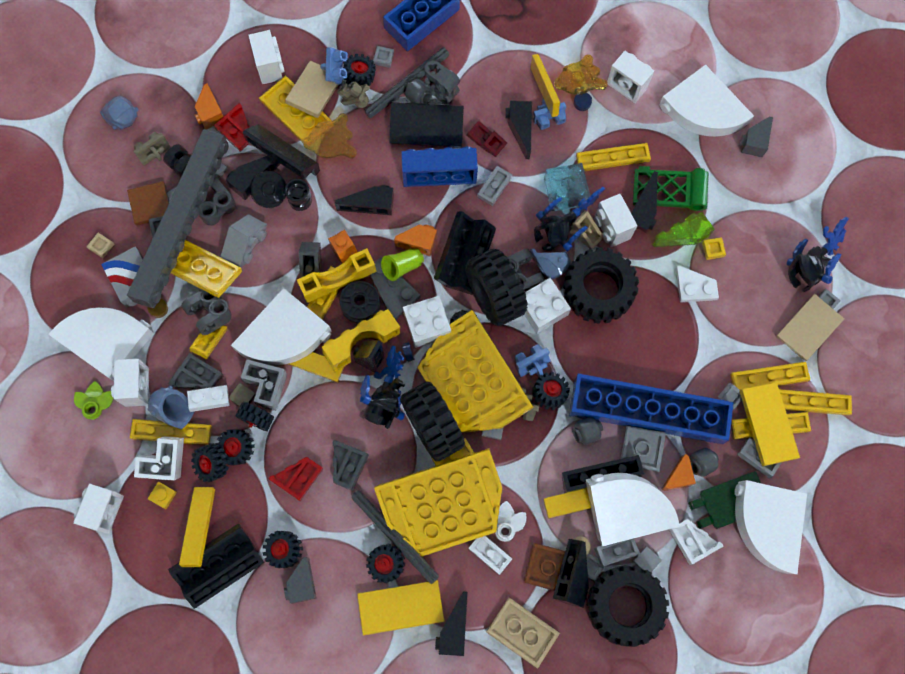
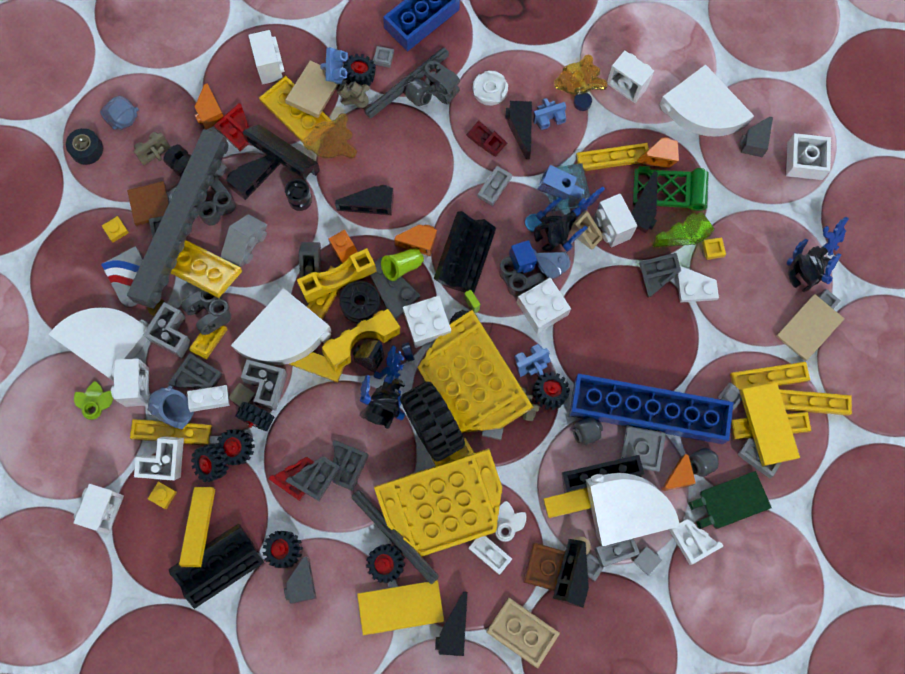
tan tile [87,232,115,258] -> none
black tile [250,171,286,208] -> none
black slope [389,103,464,146] -> none
blue brick [401,146,478,187] -> none
black tyre [465,249,528,326] -> none
yellow tile [531,54,560,117] -> none
black tyre [563,247,639,324] -> none
black tyre [587,565,669,647] -> none
white brick [735,480,807,574] -> none
none -> black wheel [65,128,103,165]
none -> yellow plate [102,216,129,242]
none -> light grey brick [143,302,192,358]
none -> dark grey wing [286,456,341,502]
none -> lime tile [464,290,481,313]
none -> white tile [473,71,508,106]
none -> blue brick [509,240,537,273]
none -> dark azure piece [525,214,542,232]
none -> medium blue torso [537,165,584,200]
none -> orange slope [637,137,679,168]
none -> dark grey wing [639,253,681,297]
none -> white brick [786,133,831,180]

